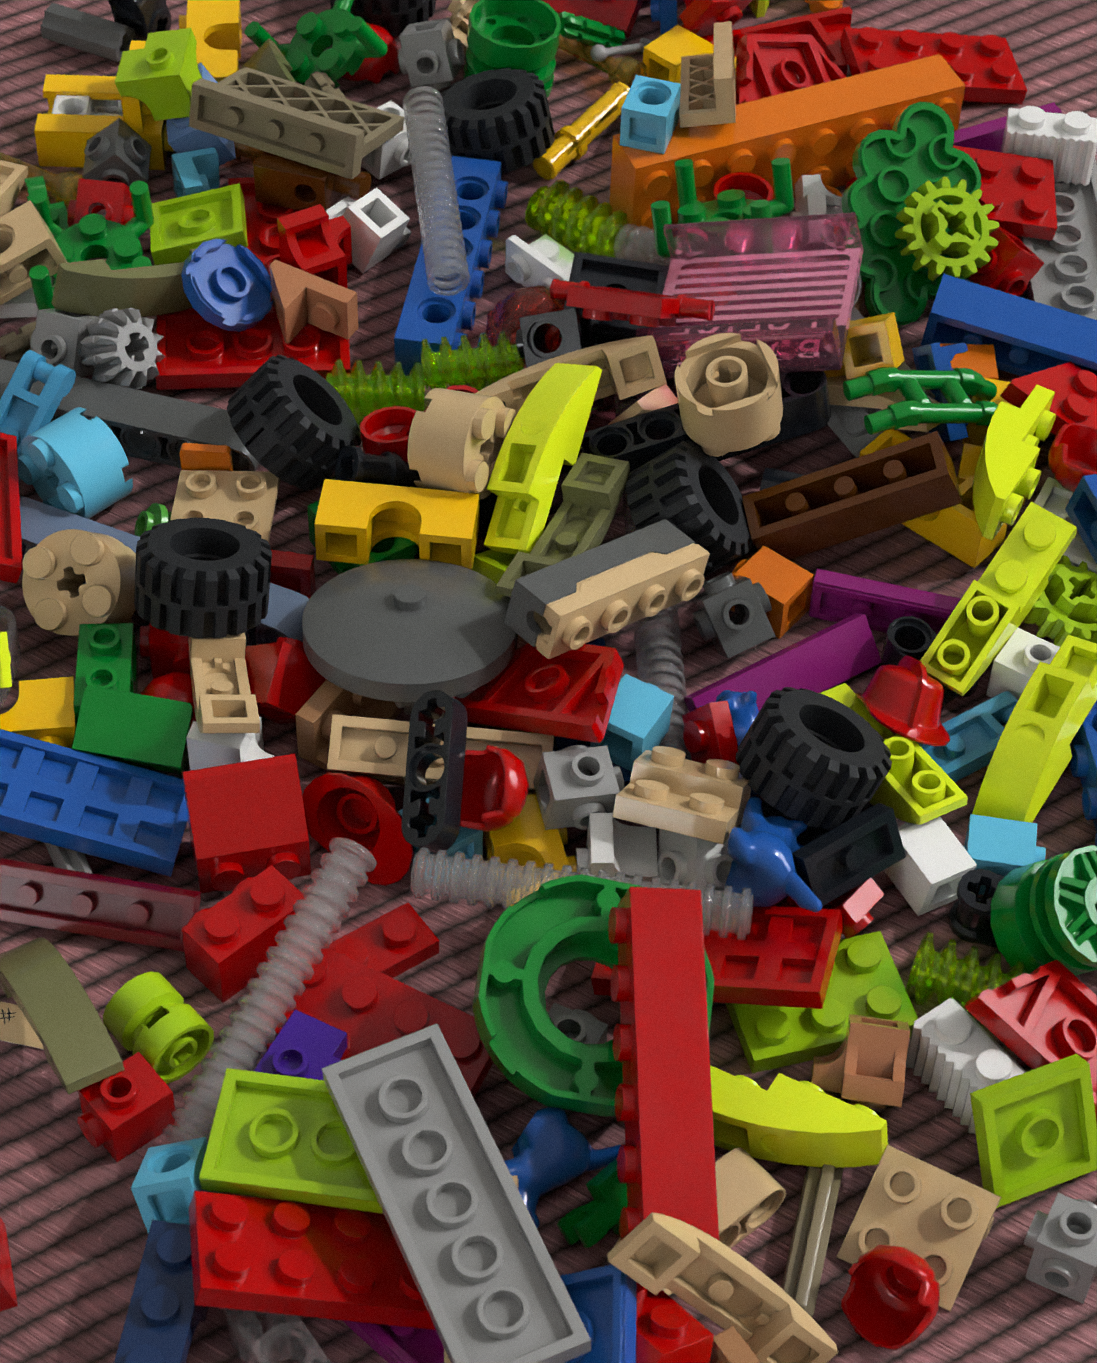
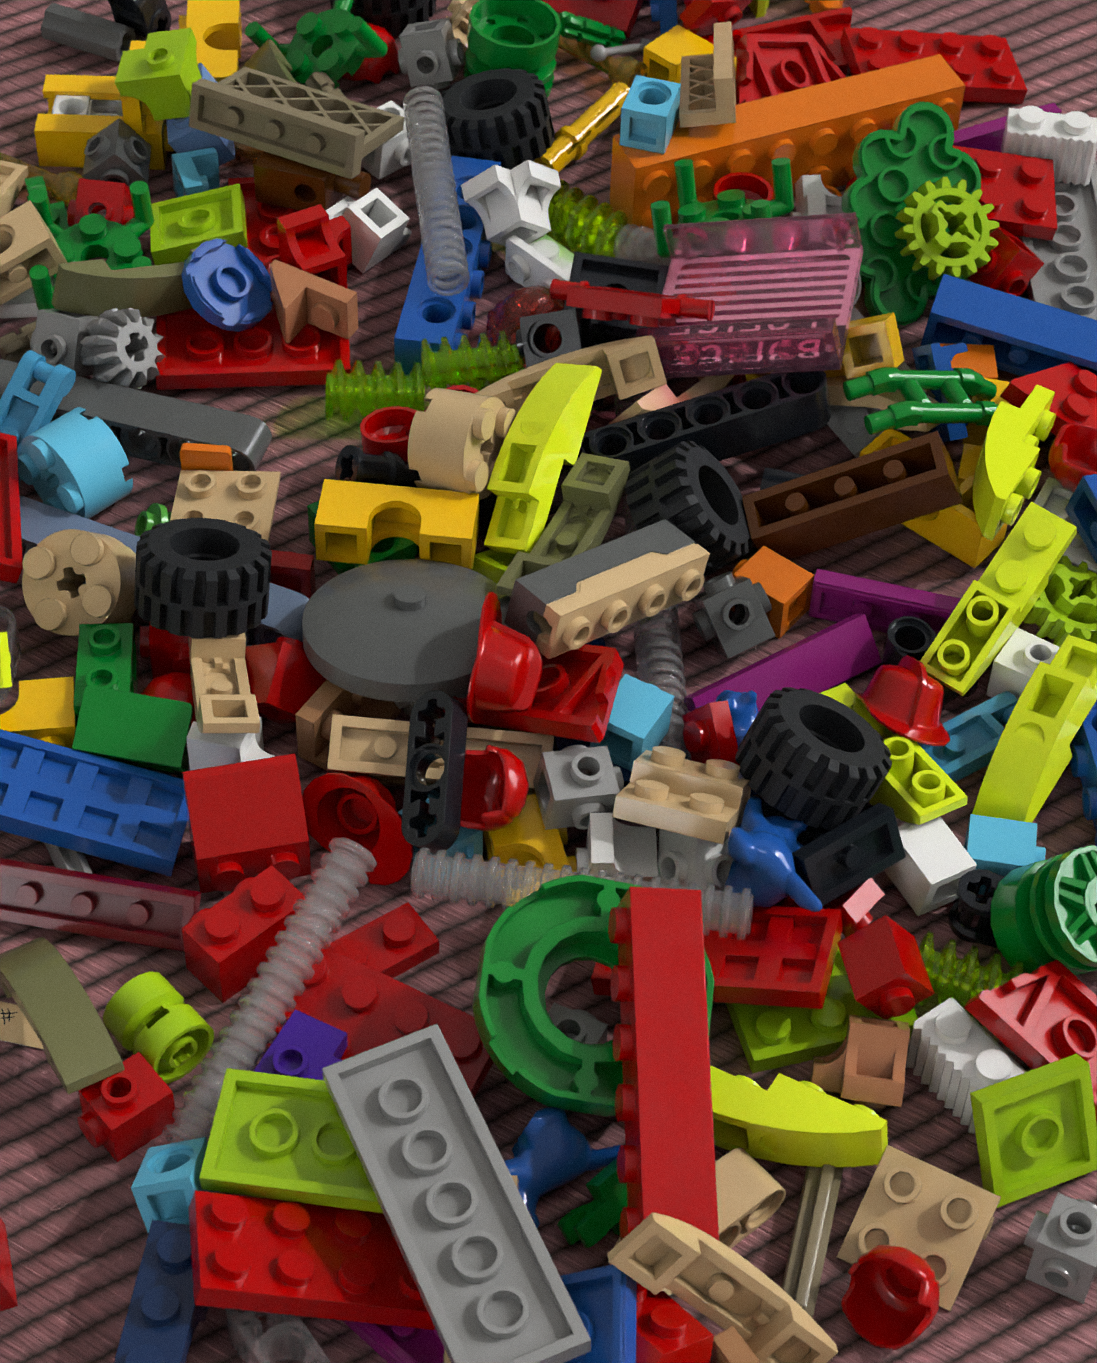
black tyre [227,355,362,490] -> none
tan brick [675,333,783,457] -> none
none -> white brick [461,160,561,246]
none -> red piece [467,591,543,723]
none -> red brick [837,915,934,1019]

